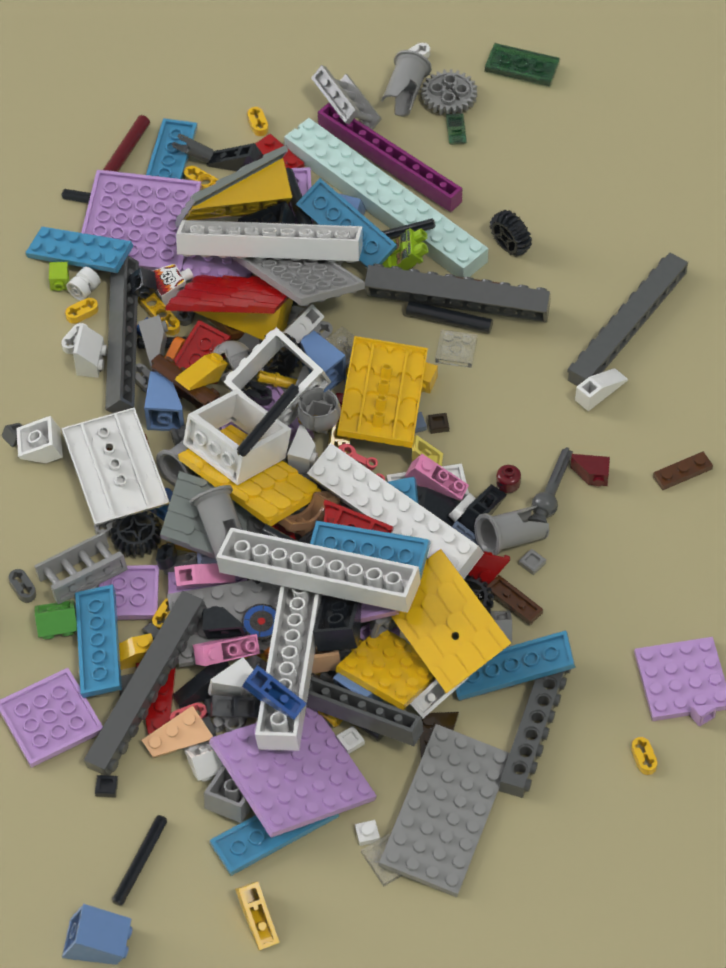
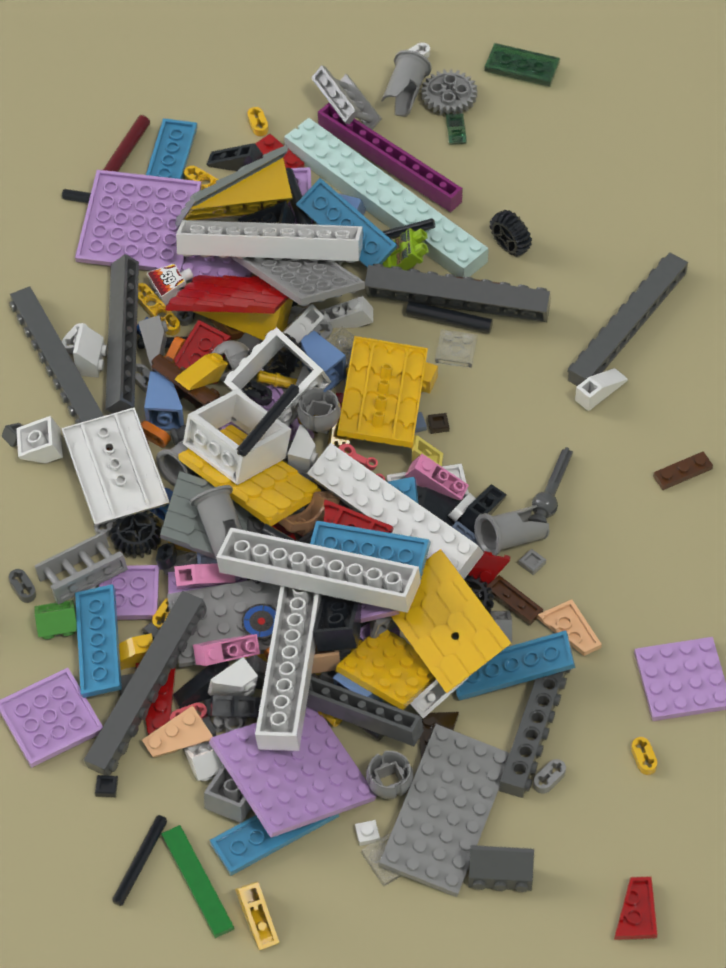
dark azure plate [25,226,133,273] -> none
lime brick [49,262,69,291] -> none
medium blue slope [62,904,133,965] -> none
yellow beam [65,298,99,324] -> none
white wheel [66,267,101,301] -> none
black brick [129,267,157,299] -> none
dark grey piece [172,134,213,163] -> none
black slope [203,606,247,639] -> none
blue slope [242,665,307,720] -> none
white plate [336,726,365,754] -> none
dark red head [496,464,521,493] -> none
dark red slope [570,454,610,487] -> none
lavender slope [690,704,717,726] -> none
none -> dark grey brick [9,286,104,424]
none -> orange beam [141,420,171,448]
none -> green tile [161,825,234,938]
none -> white slope [320,296,373,328]
none -> light grey piece [366,751,413,800]
none -> dark grey slope [469,845,534,892]
none -> light grey beam [533,759,566,794]
none -> light nougat wing [537,599,602,656]
none -> red wing [614,877,658,940]

